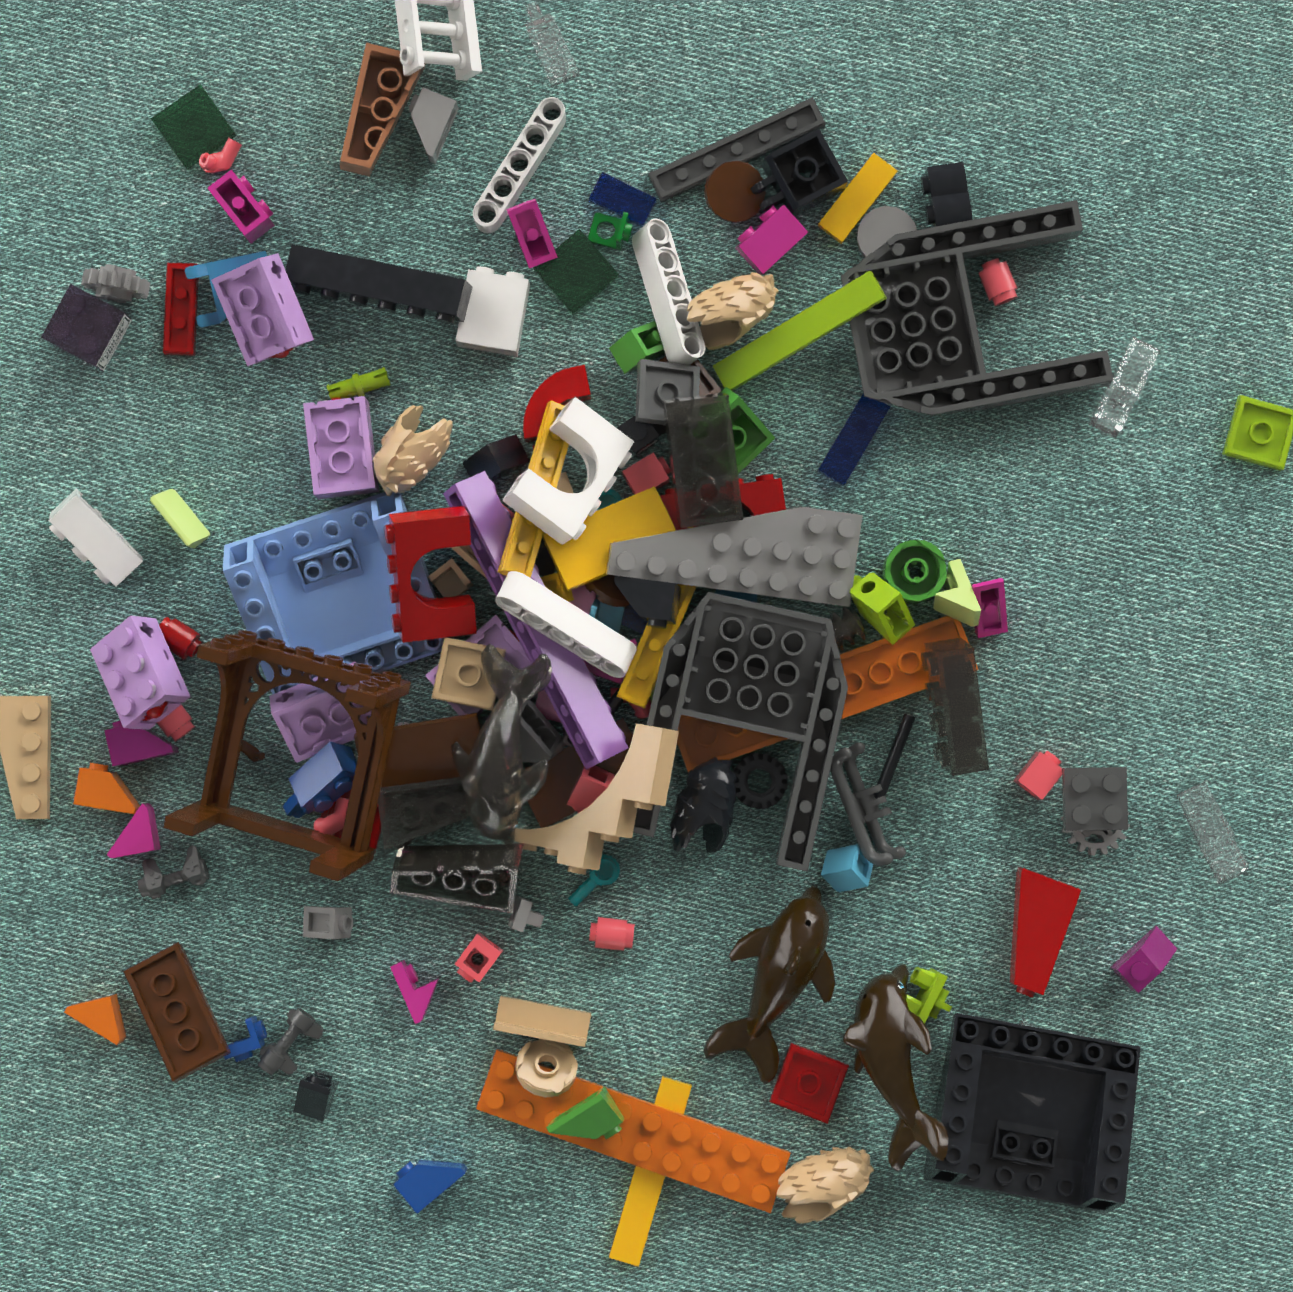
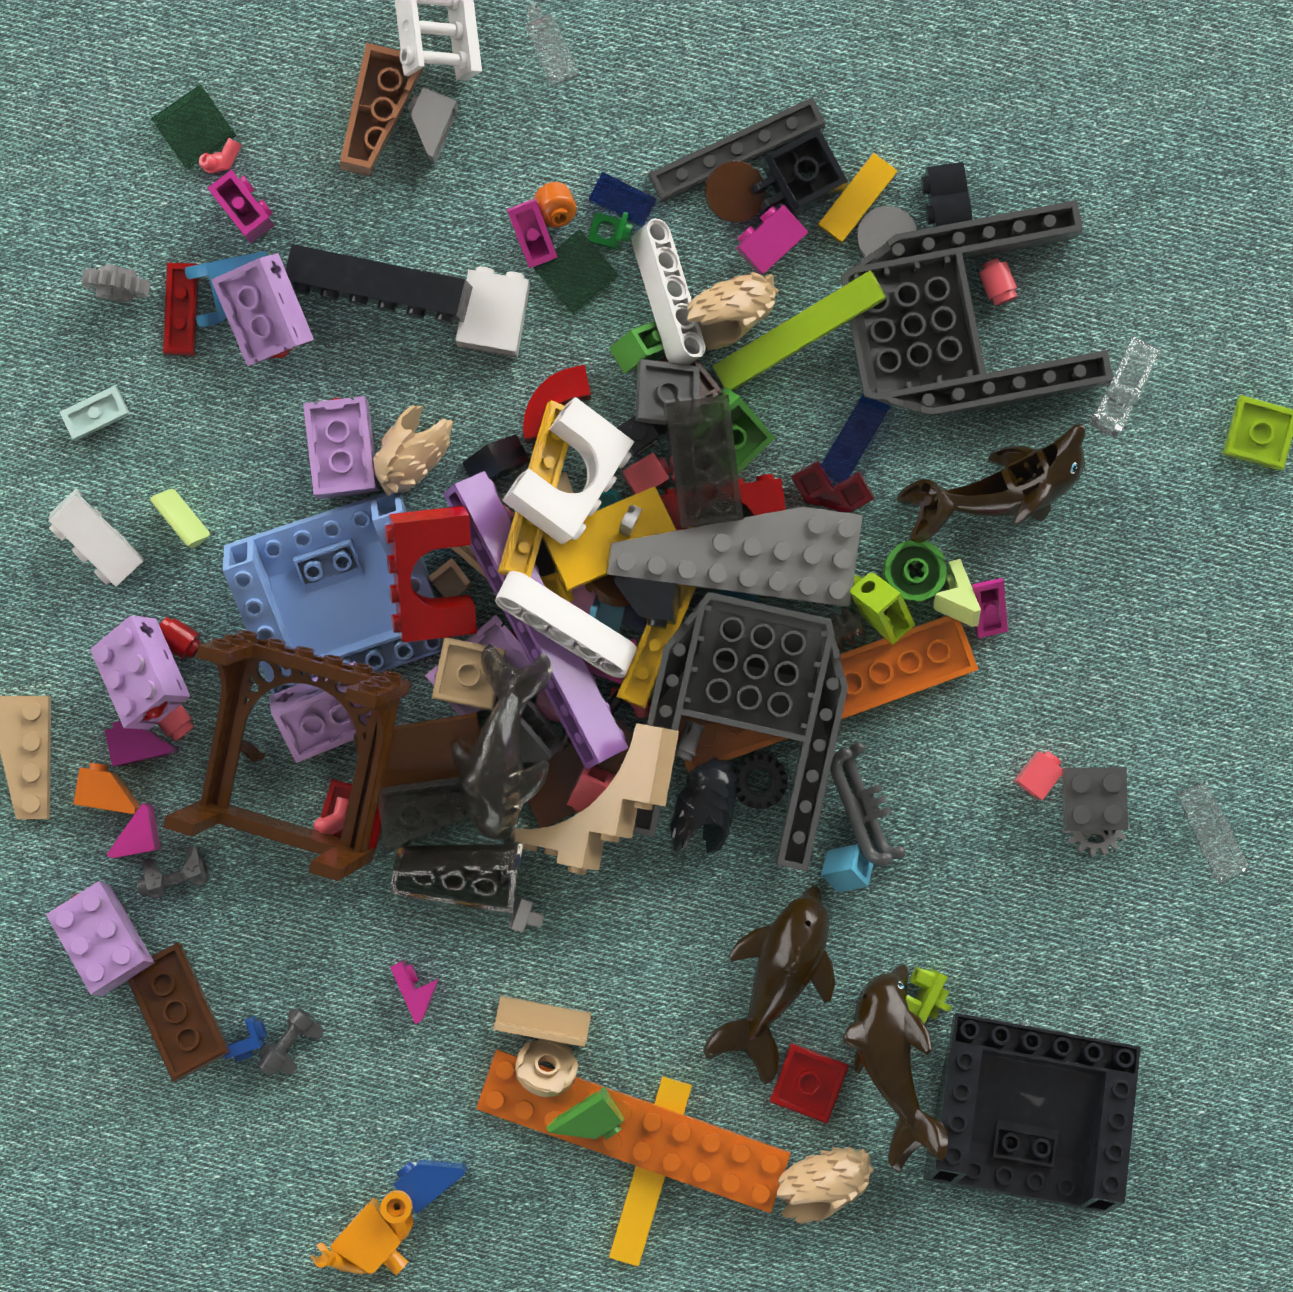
clear purple brick [41,284,132,372] -> none
orange slope [64,994,127,1045] -> none
blue hinge [283,741,357,818] -> none
black slope [293,1070,339,1121] -> none
light grey bracket [303,906,353,940] -> none
lime pin [326,367,391,399] -> none
coral brick [455,932,504,983] -> none
white beam [473,97,566,233] -> none
teal plate [568,854,620,907] -> none
coral brick [589,917,635,951] -> none
black bar [874,713,915,804] -> none
clear smoke brick [921,638,989,776] -> none
red slope [1010,867,1081,998] -> none
magenta slope [1111,926,1177,993] -> none
none -> lavender piece [46,881,155,996]
none -> light aqua plate [60,386,130,441]
none -> light orange torso [310,1190,414,1275]
none -> orange head [534,182,577,228]
none -> light grey tile [619,504,642,537]
none -> light grey pin [675,720,706,762]
none -> dark red tile [790,460,875,513]
none -> dark brown animal [896,424,1086,543]

